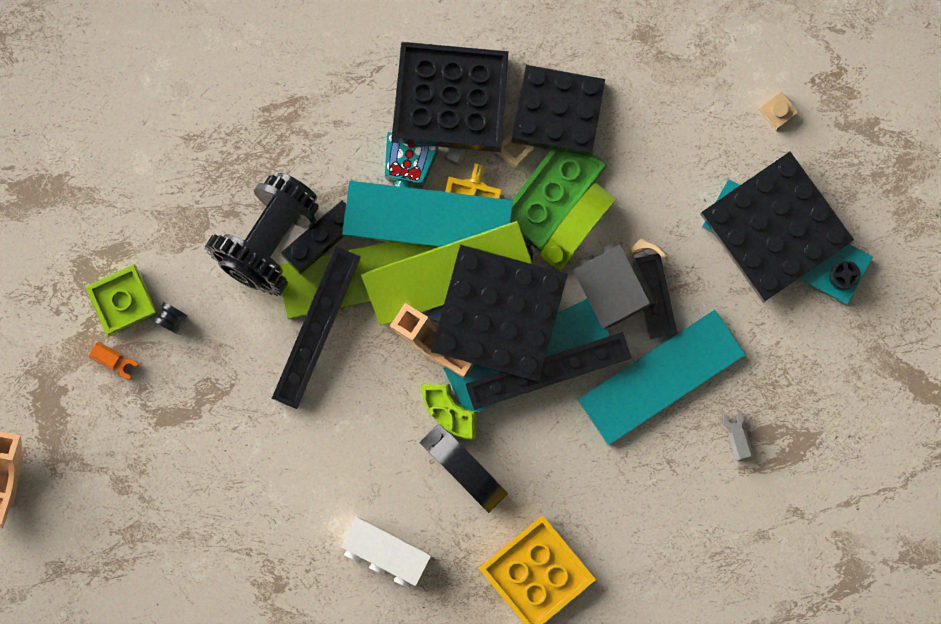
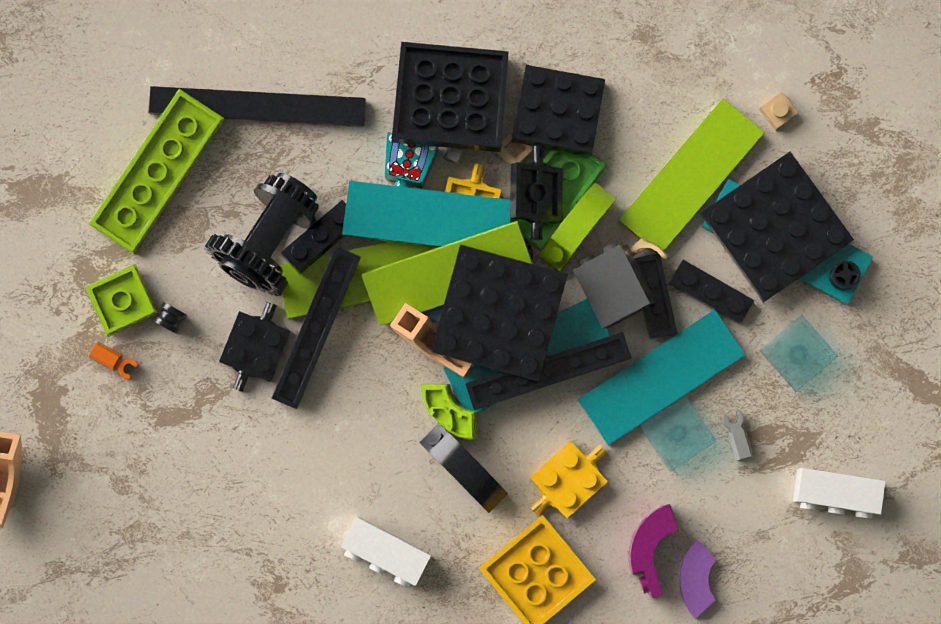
none -> lime tile [89,89,225,254]
none -> black tile [148,86,366,126]
none -> black plate [219,301,290,392]
none -> black plate [510,146,563,240]
none -> yellow plate [530,441,608,519]
none -> lime tile [618,98,765,254]
none -> magenta arch [629,504,678,598]
none -> clear light blue plate [640,396,717,472]
none -> black plate [669,260,754,325]
none -> medium lavender tile [680,539,716,619]
none -> clear light blue plate [759,315,838,392]
none -> white brick [793,468,885,519]

